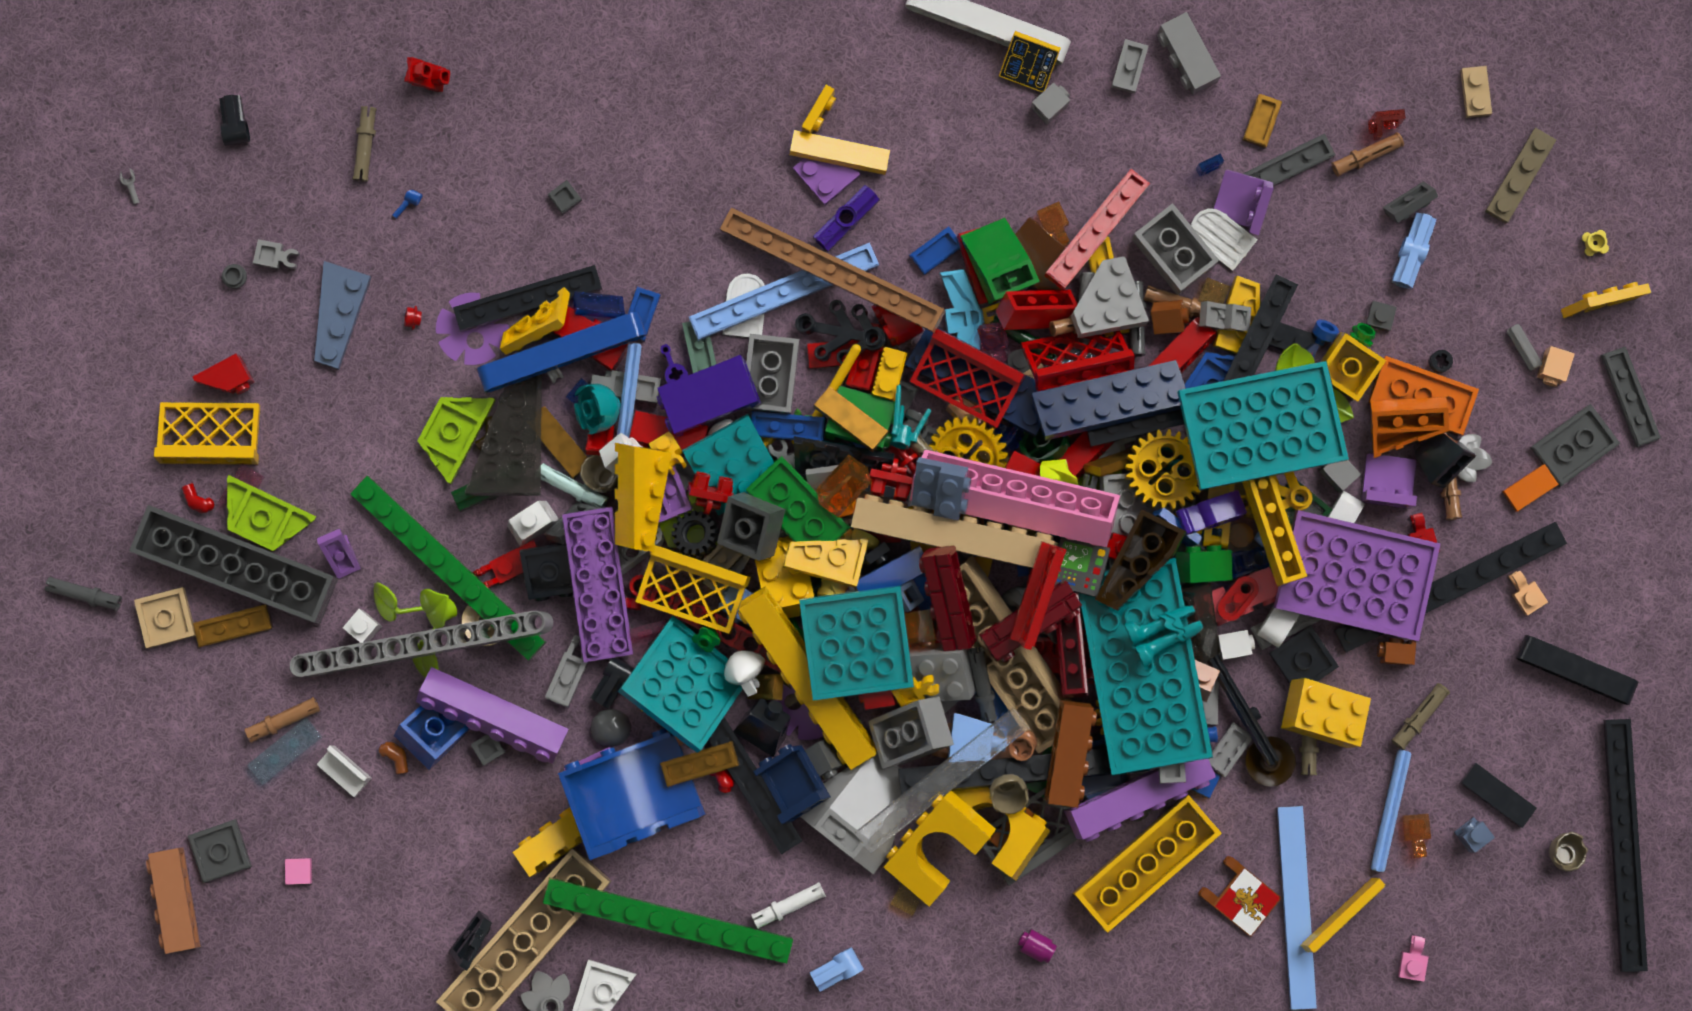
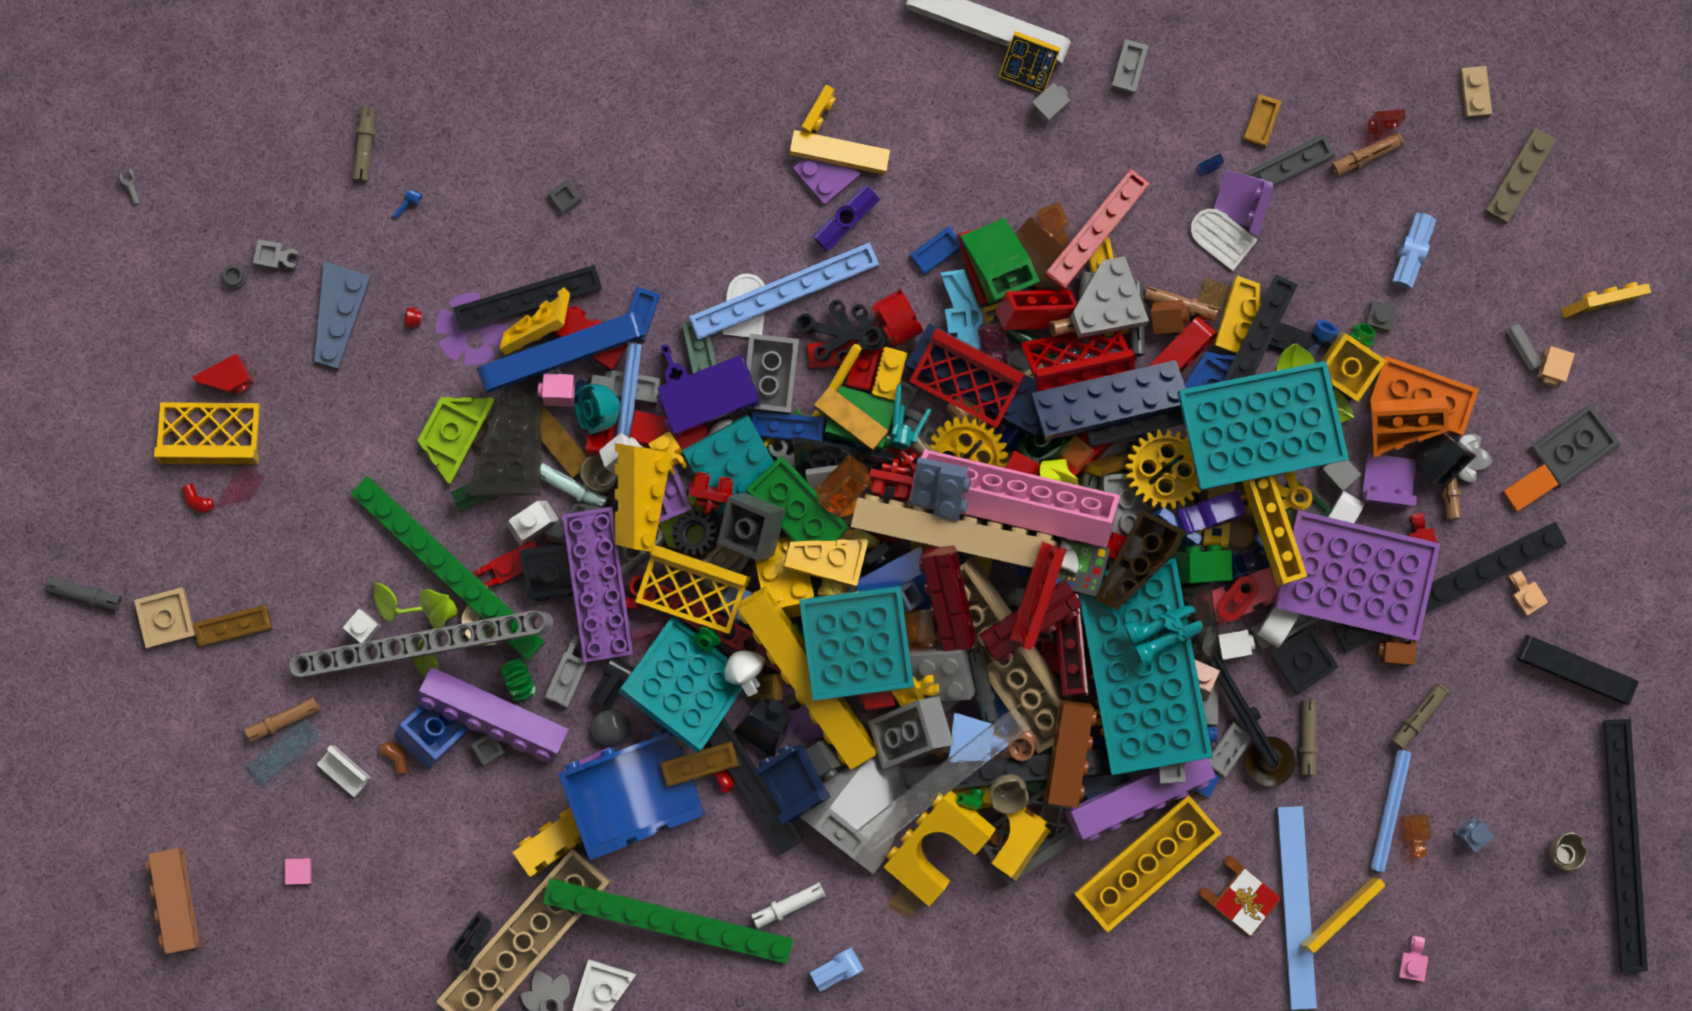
dark grey brick [129,505,339,624] -> none
dark grey tile [188,819,252,883] -> none
black piece [219,95,250,146] -> none
lime wing [227,475,316,551] -> none
medium lavender slope [317,529,361,578] -> none
red hips [404,57,450,92] -> none
clear blue tile [573,291,625,319] -> none
medium nougat plate [720,208,946,333] -> none
magenta brick [1017,929,1057,963] -> none
light grey brick [1132,203,1219,295] -> none
light grey brick [1157,12,1221,95] -> none
light grey slope [1199,301,1251,332] -> none
yellow brick [1281,678,1371,748] -> none
dark grey plate [1383,181,1438,223] -> none
black bush [1429,350,1453,373] -> none
black tile [1460,763,1537,828] -> none
light yellow plate [1582,230,1609,256] -> none
dark grey tile [1601,346,1661,447] -> none
none -> green gear [501,658,537,702]
none -> bright pink brick [538,374,575,407]
none -> green arm [956,788,985,810]
none -> clear yellow tile [1059,435,1094,471]
none -> white tile [1060,541,1079,574]

